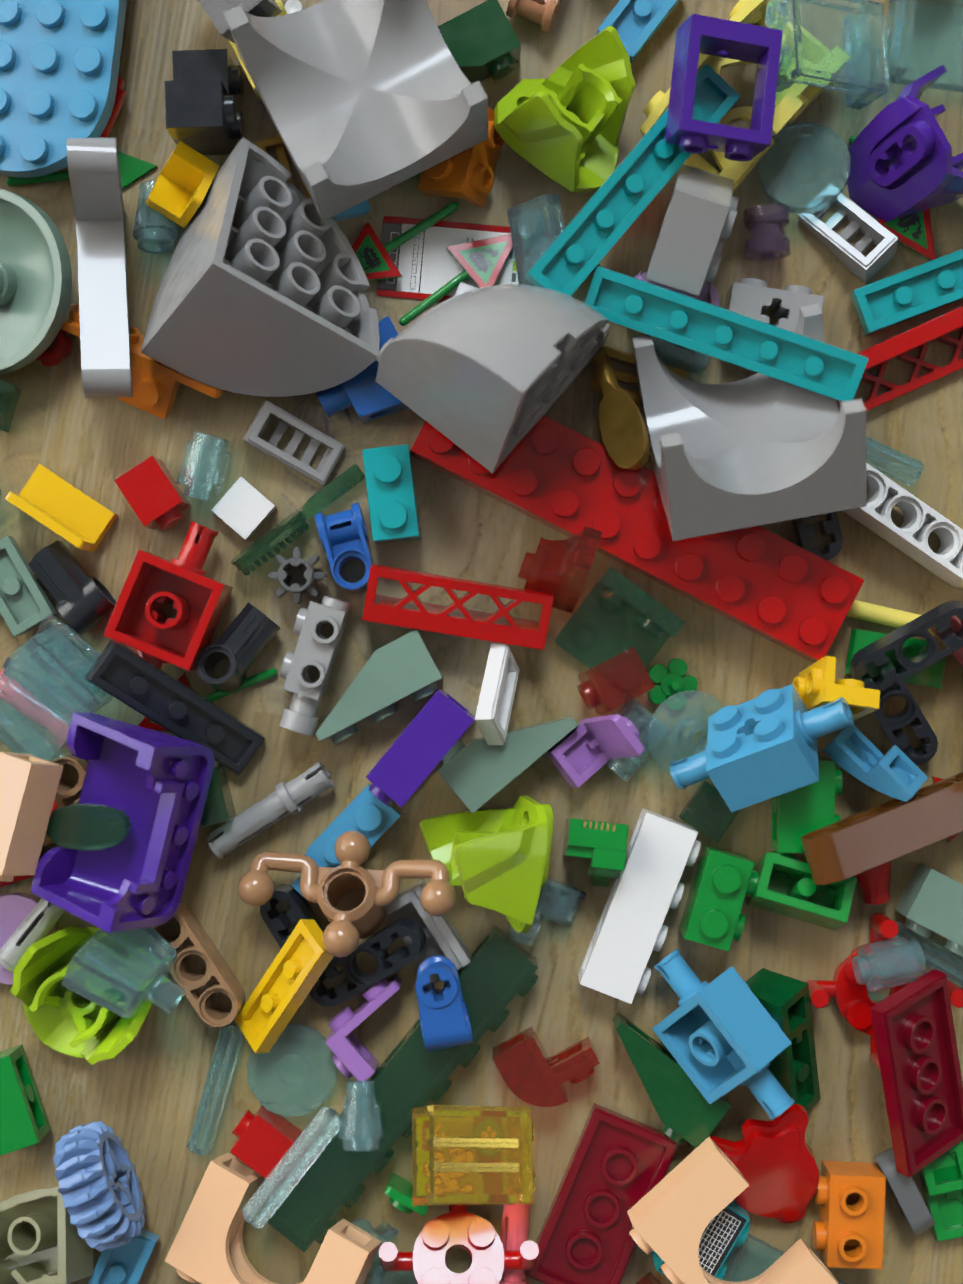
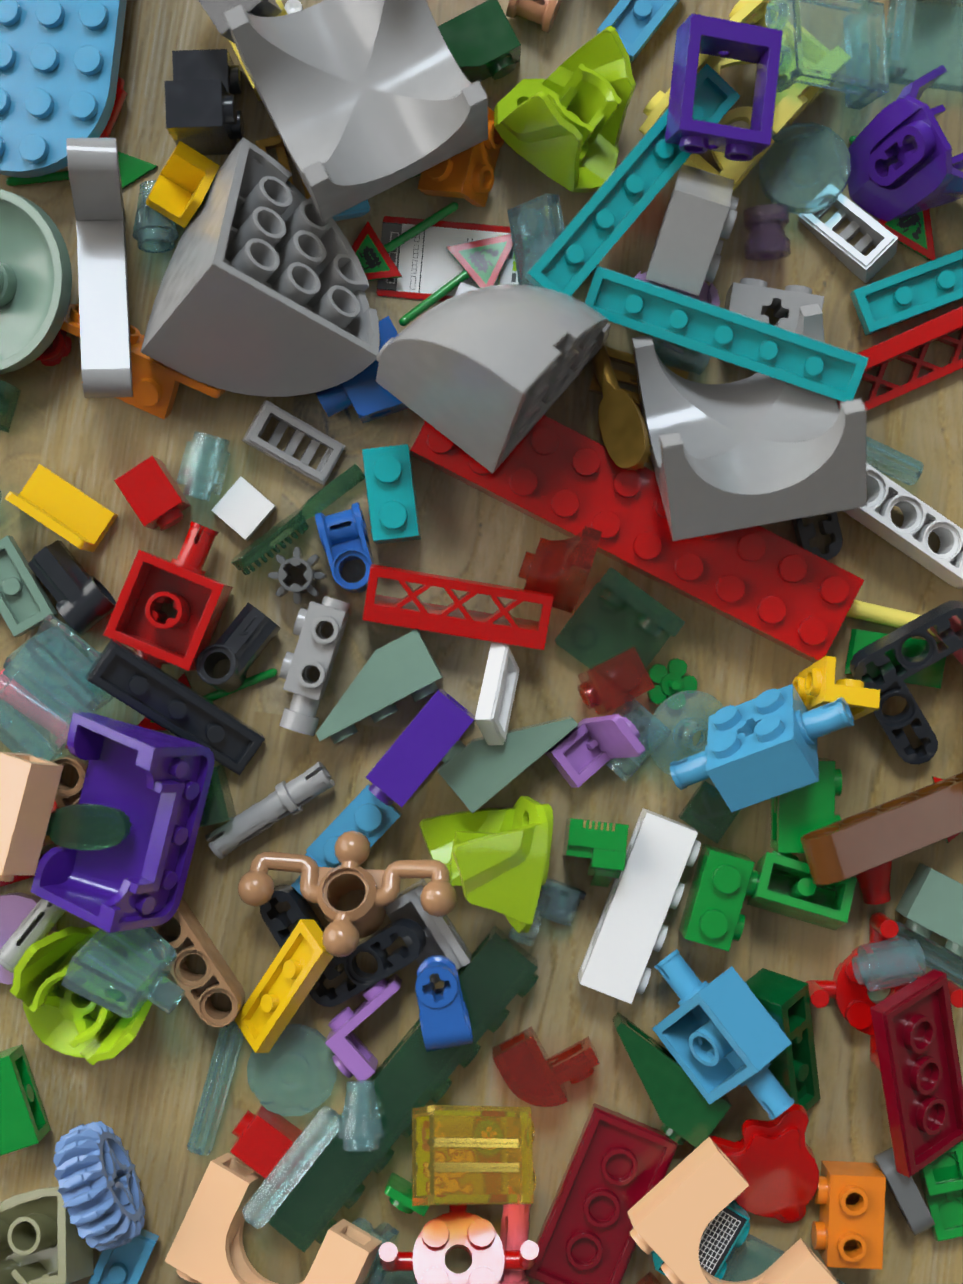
dark azure slope [822,726,928,802] -> none

